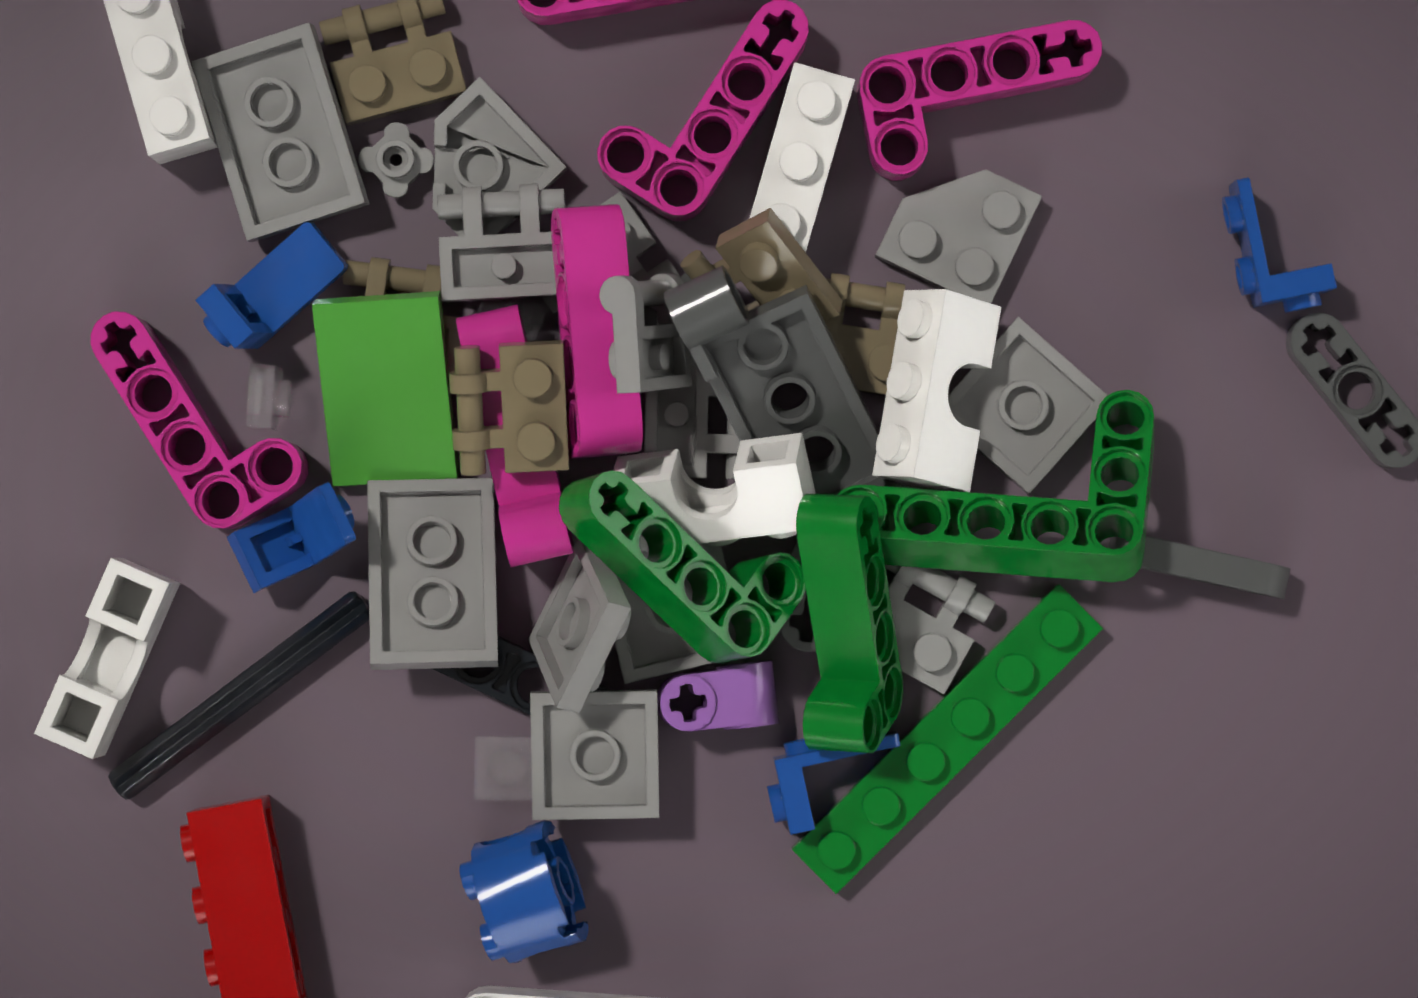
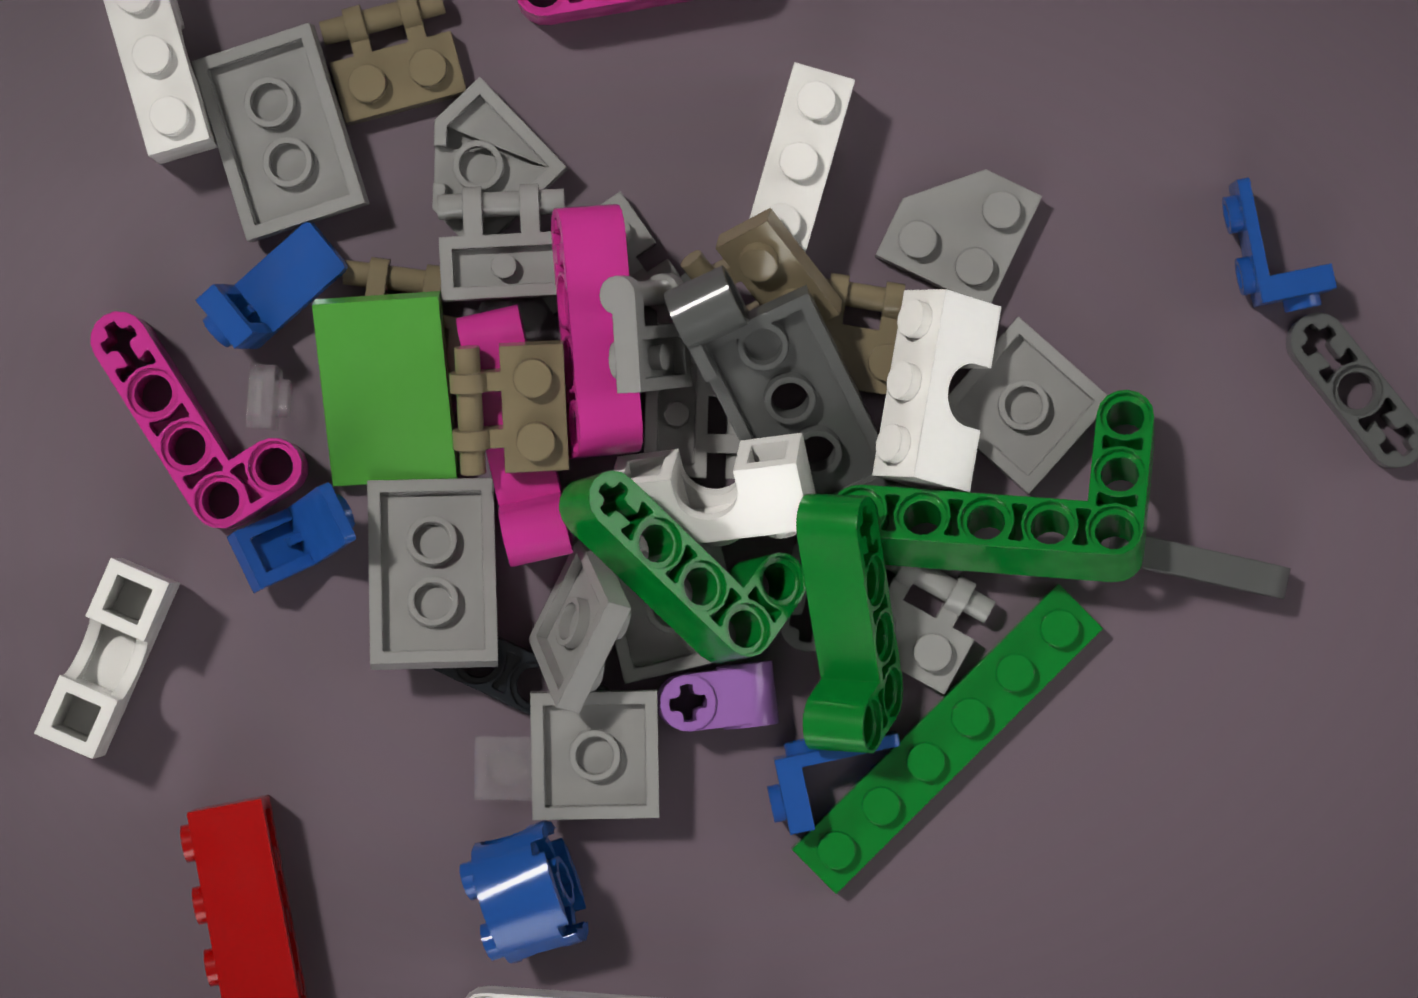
black axle [108,591,369,800] -> none
light grey plate [359,122,434,198] -> none
dark pink beam [597,0,809,221] -> none
dark pink beam [857,20,1102,181] -> none

